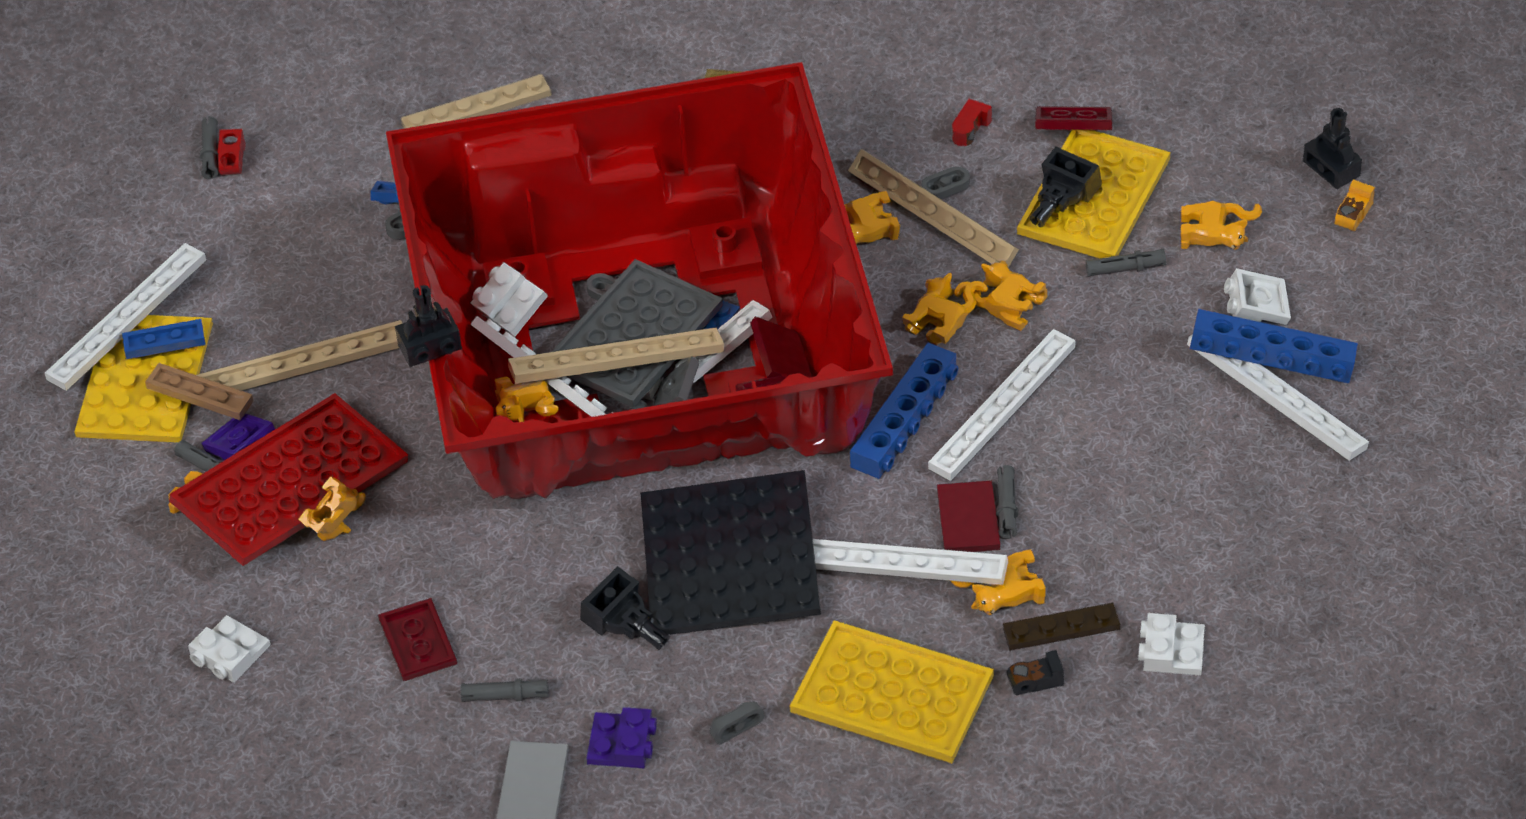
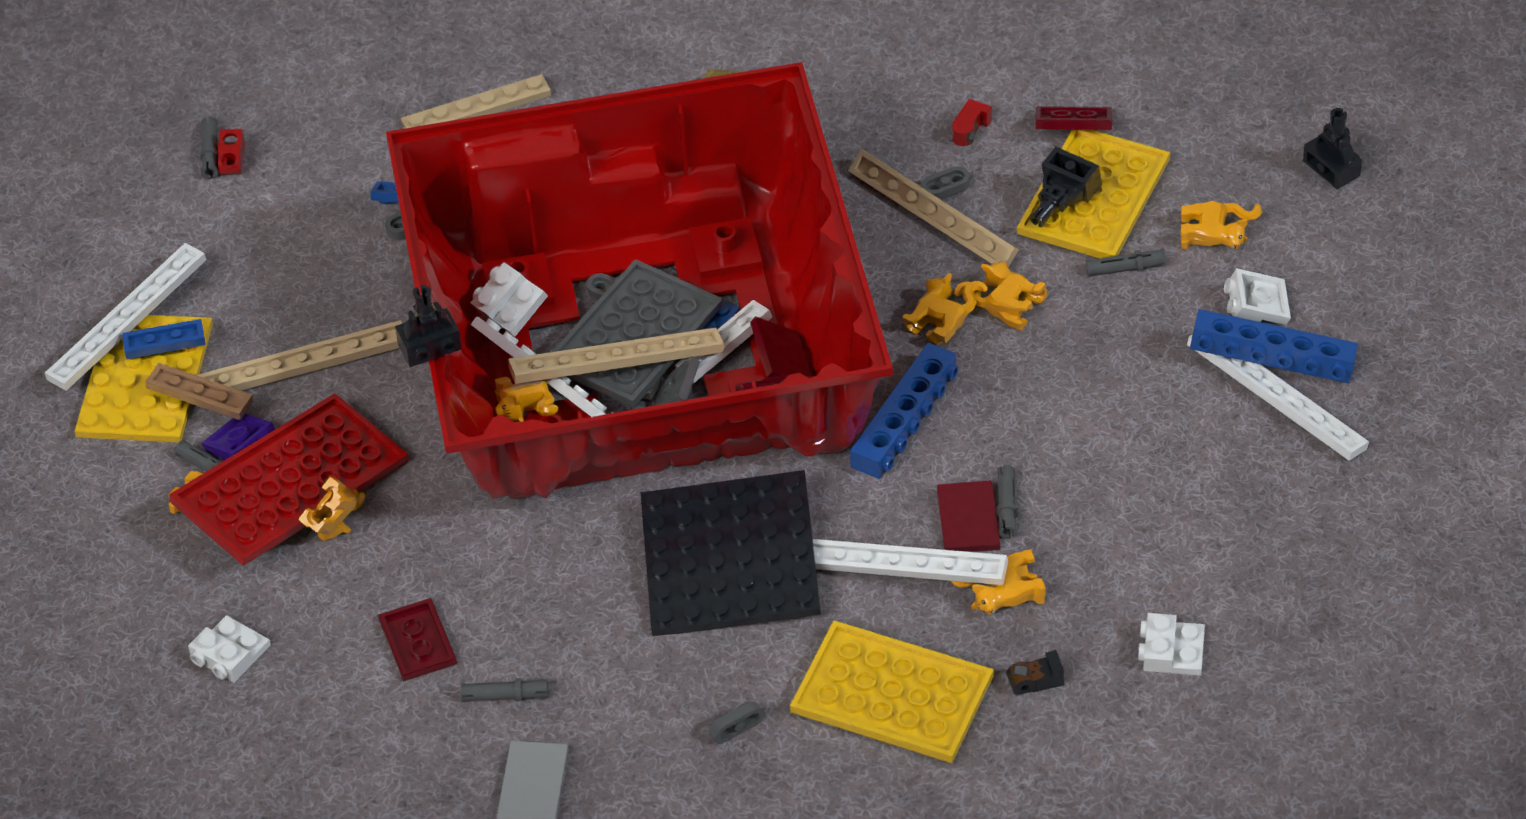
black brick [580,566,670,650] -> none
dark purple plate [586,707,657,769] -> none
light orange animal [844,191,900,245] -> none
white plate [928,329,1075,481] -> none
dark brown plate [1003,602,1121,651] -> none
light orange leg [1334,180,1375,231] -> none

